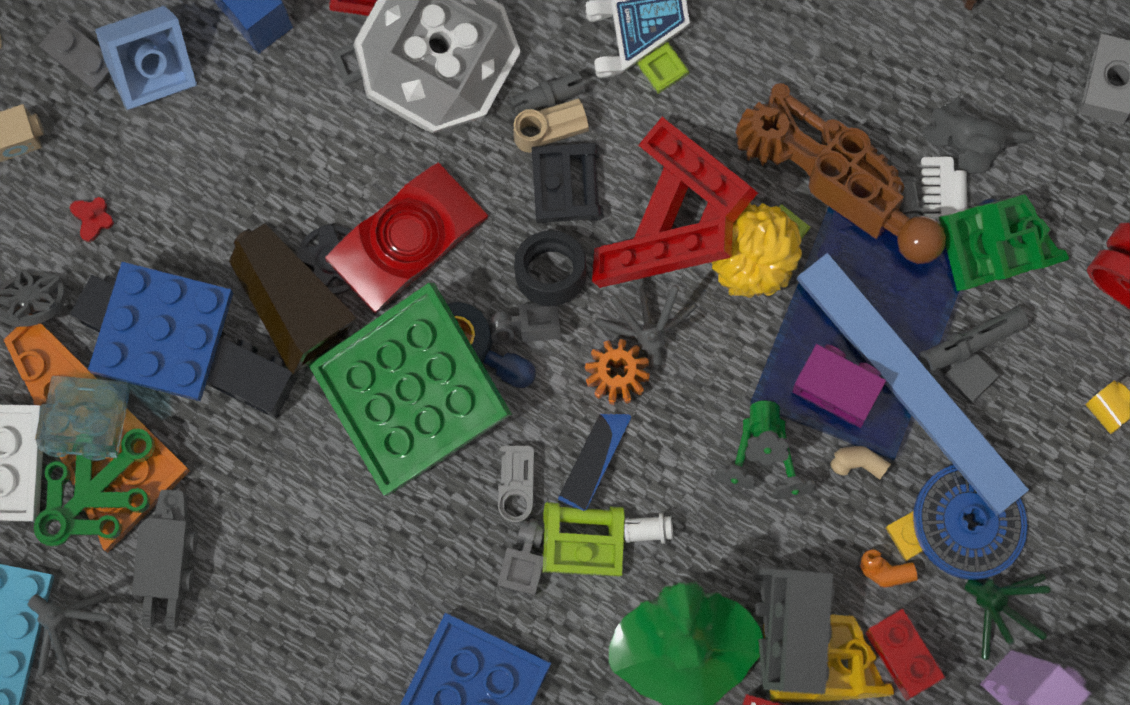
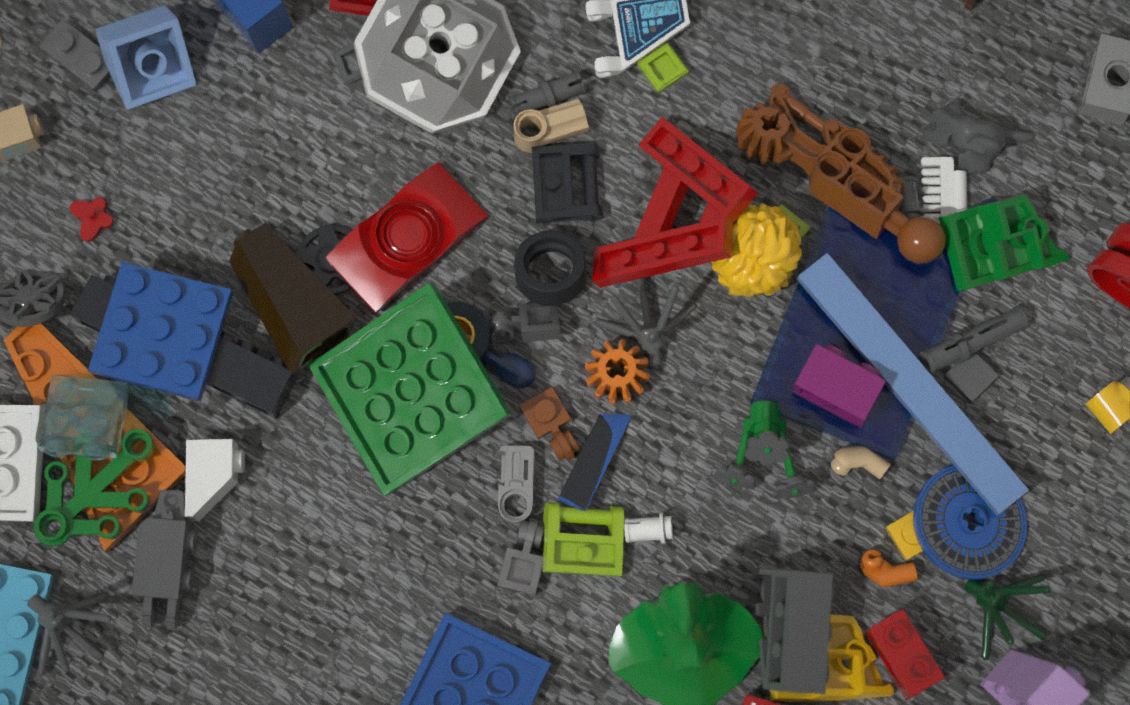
none -> white slope [185,439,245,522]
none -> dark orange plate [519,387,579,461]

